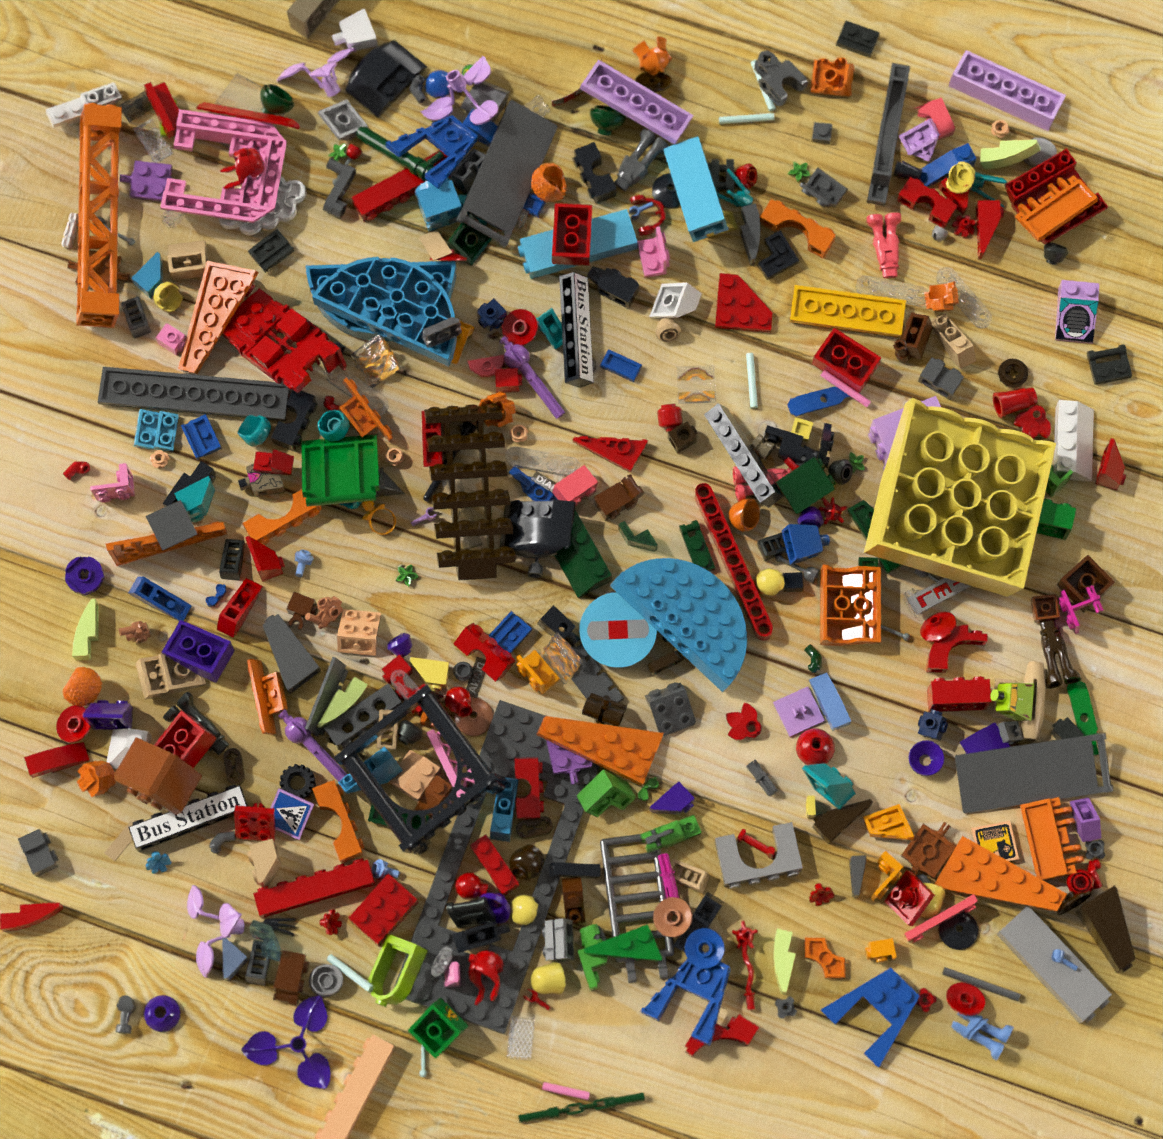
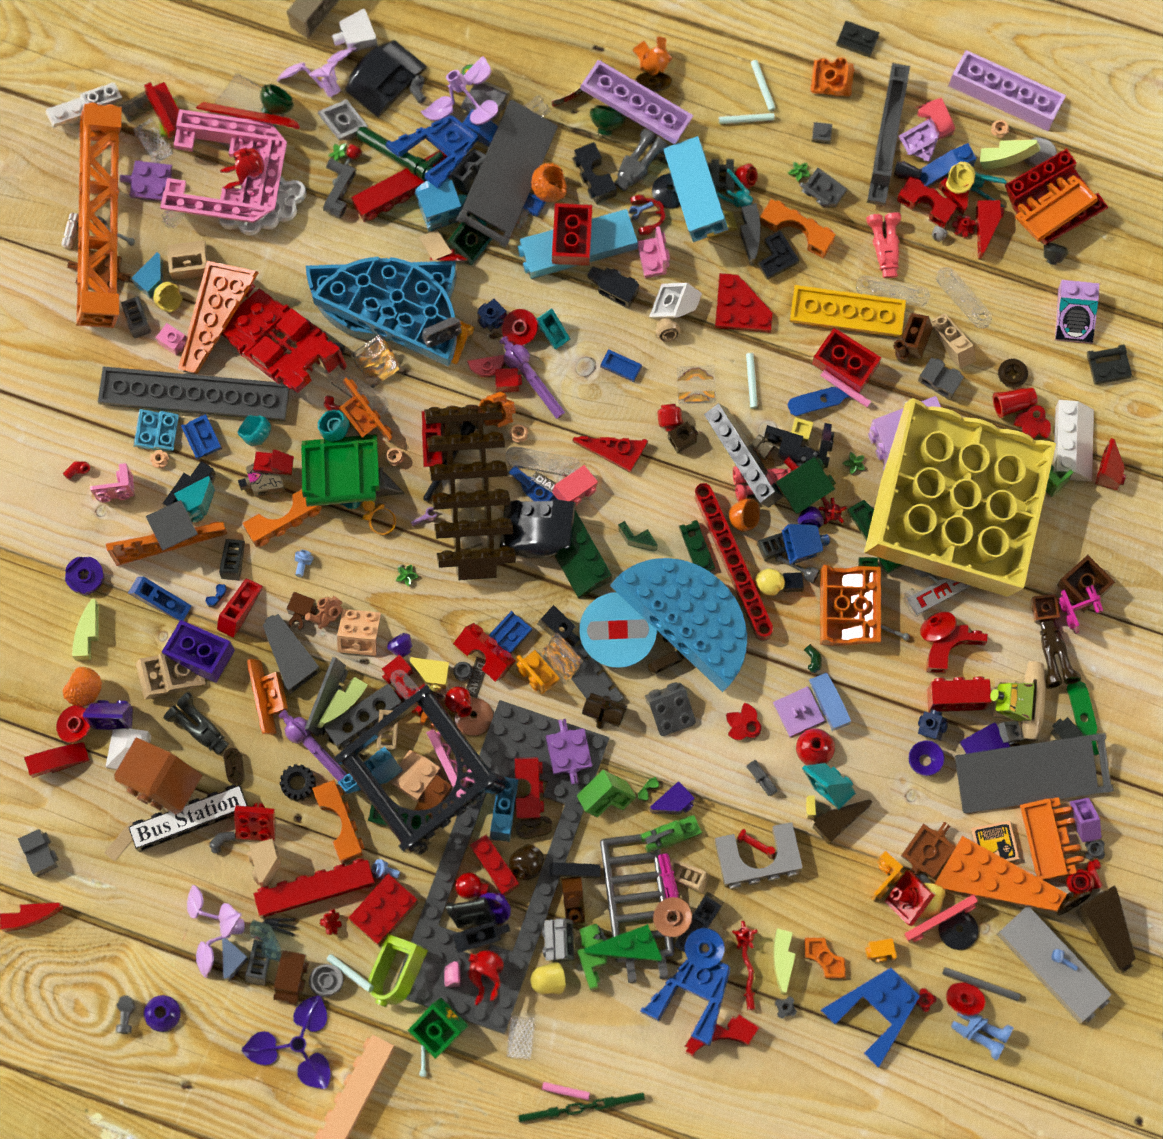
orange hair [77,760,116,797] -> none
nougat piece [119,621,151,643] -> none
dark azure plant [146,851,171,874] -> none
red brick [154,710,217,768] -> none
red slope [245,536,285,582] -> none
pearl dark grey plate [248,229,294,273] -> none
black arch [271,390,318,451] -> none
piece [271,788,314,840] -> none
pearl dark grey cone [397,720,422,745] -> none
blue hair [425,70,450,98] -> none
light grey gear [431,947,453,977] -> none
light yellow hair [510,895,539,925] -> none
red hand [523,989,550,1010] -> none
dark grey hinge [528,558,543,578] -> none
orange wing [537,716,664,786] -> none
brick [559,272,594,388] -> none
reddish brown hinge [594,474,644,521] -> none
dark grey piece [754,51,808,106] -> none
red plant [809,883,835,906] -> none
pearl dark grey cone [828,459,853,485] -> none
dark grey slope [849,855,867,898] -> none
light orange wing [863,804,914,840] -> none
orange hair [924,281,959,312] -> none
green brick [1036,499,1076,540] -> none

